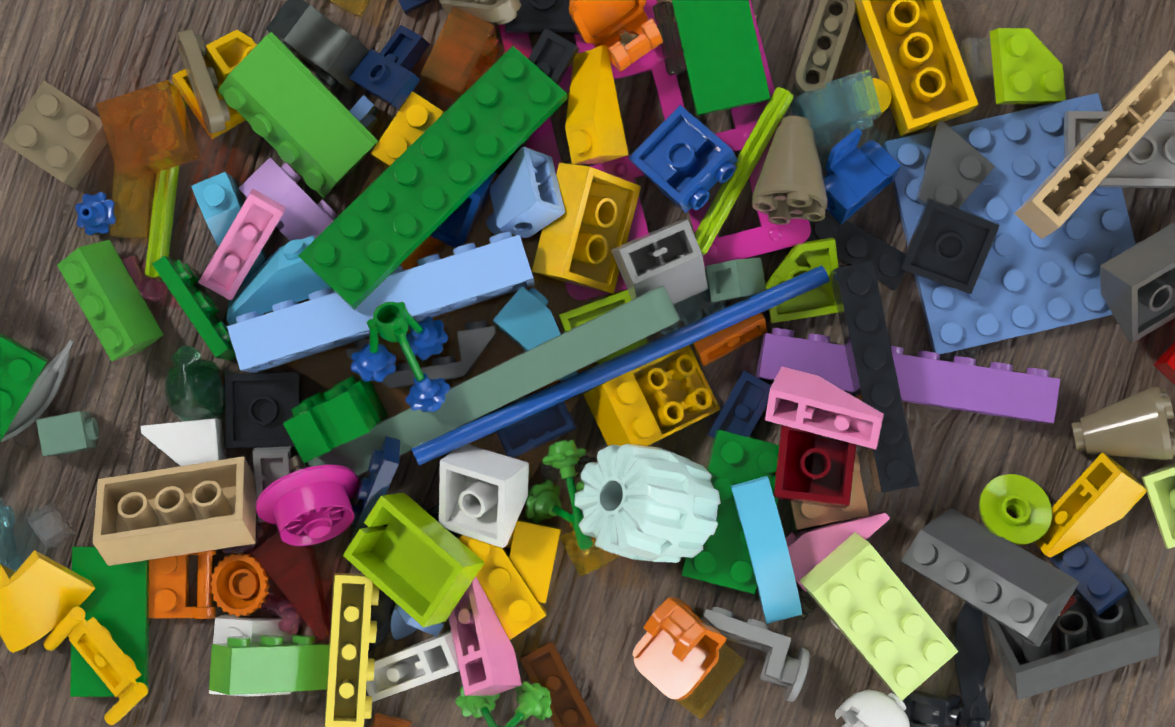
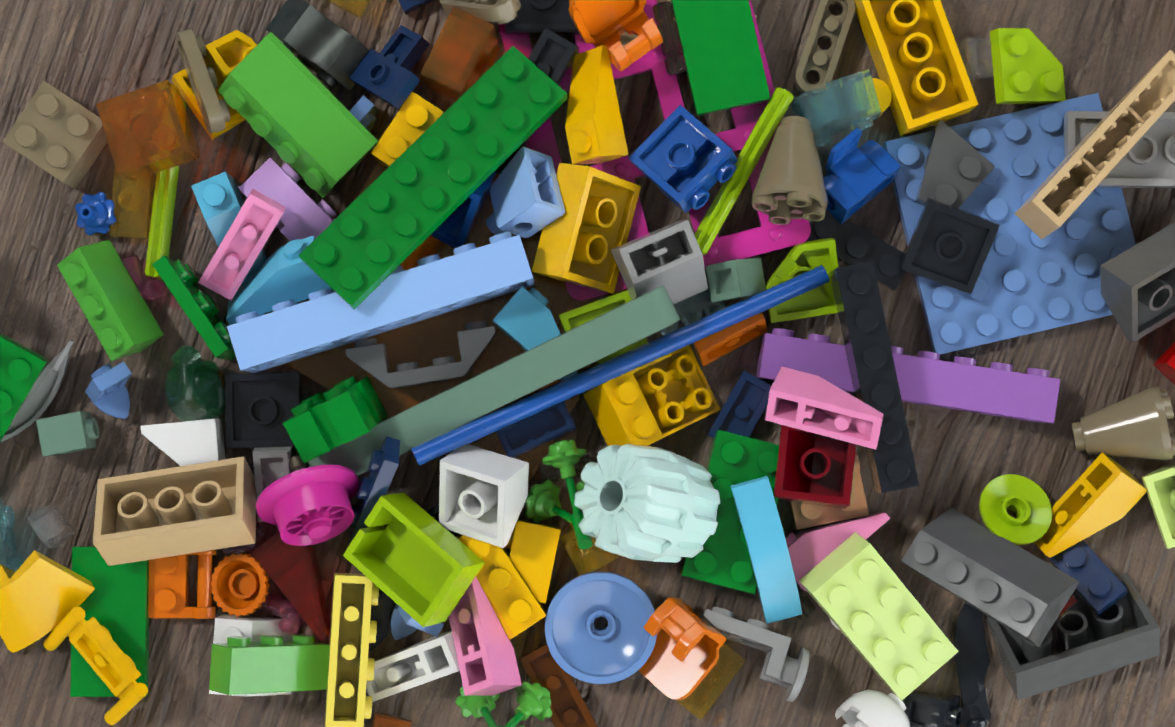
blue plant [351,302,451,413] -> none
none -> medium blue plate [85,361,132,419]
none -> medium blue dish [545,571,657,684]

